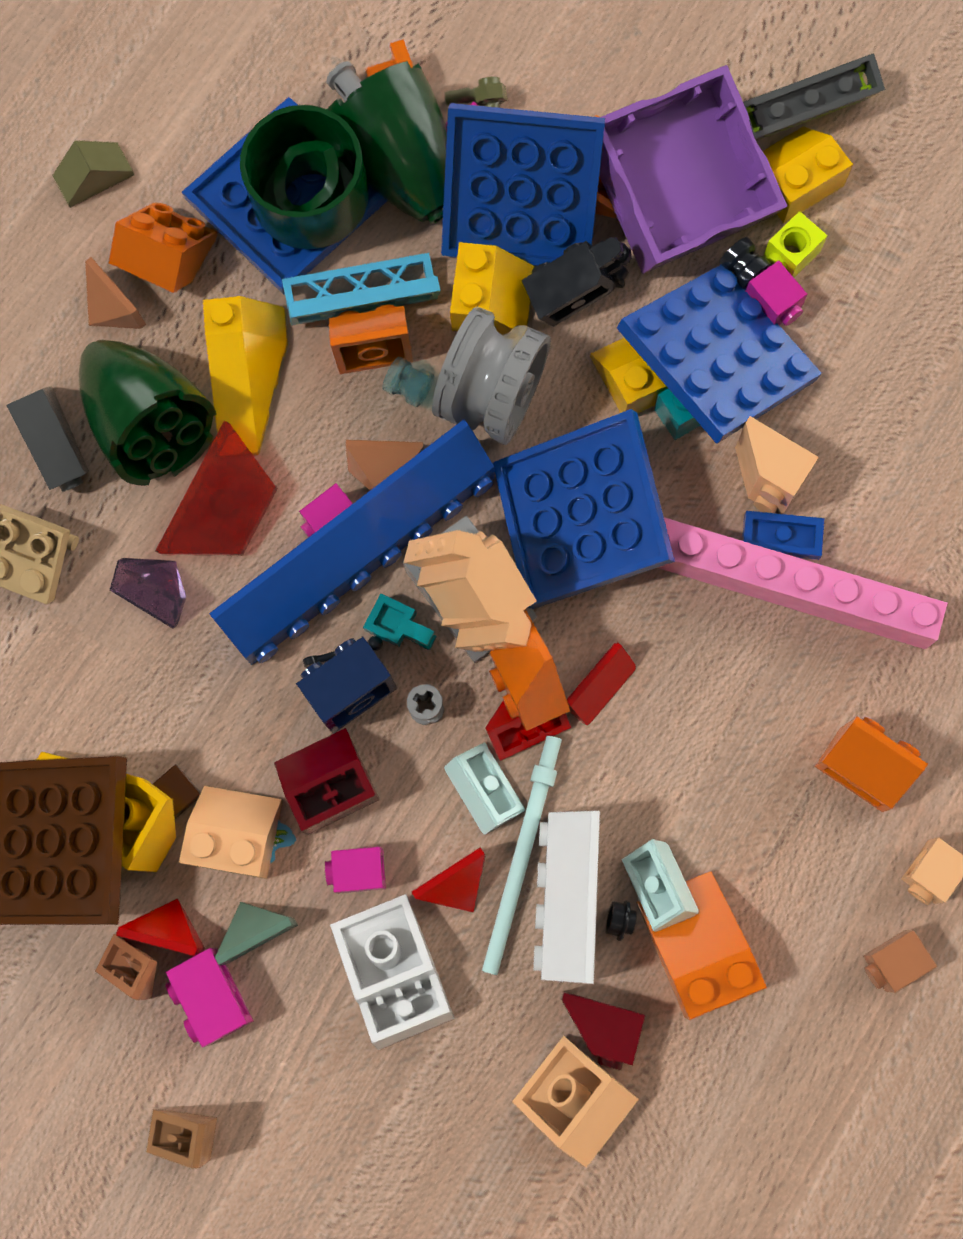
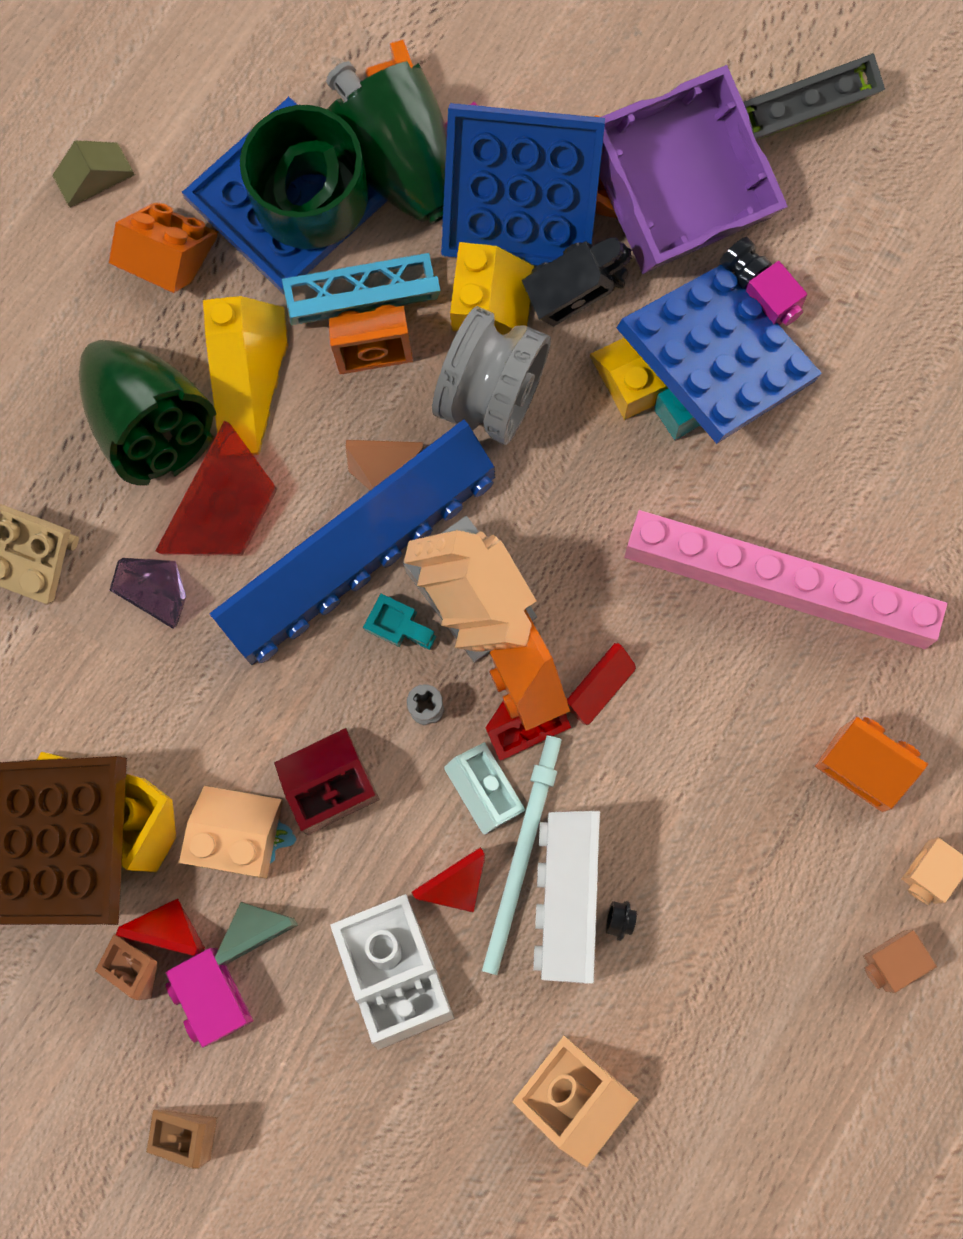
dark grey slope [6,386,89,492] -> none
nougat slope [85,257,146,329] -> none
reddish brown tile [153,764,201,819] -> none
dark blue brick [296,637,397,734] -> none
dark pink brick [299,483,353,538] -> none
black hinge [303,636,383,668] -> none
dark pink brick [325,847,386,894] -> none
clear light blue wheel [382,356,434,407] -> none
olive piece [445,77,507,108] -> none
blue plate [493,409,675,609] -> none
dark red slope [561,991,645,1070] -> none
light aqua slope [622,839,699,932] -> none
orange slope [636,871,767,1020] -> none
light nougat slope [735,416,819,514] -> none
blue plate [742,511,825,560] -> none
yellow slope [762,126,853,223] -> none
neon yellow brick [764,211,828,278] -> none

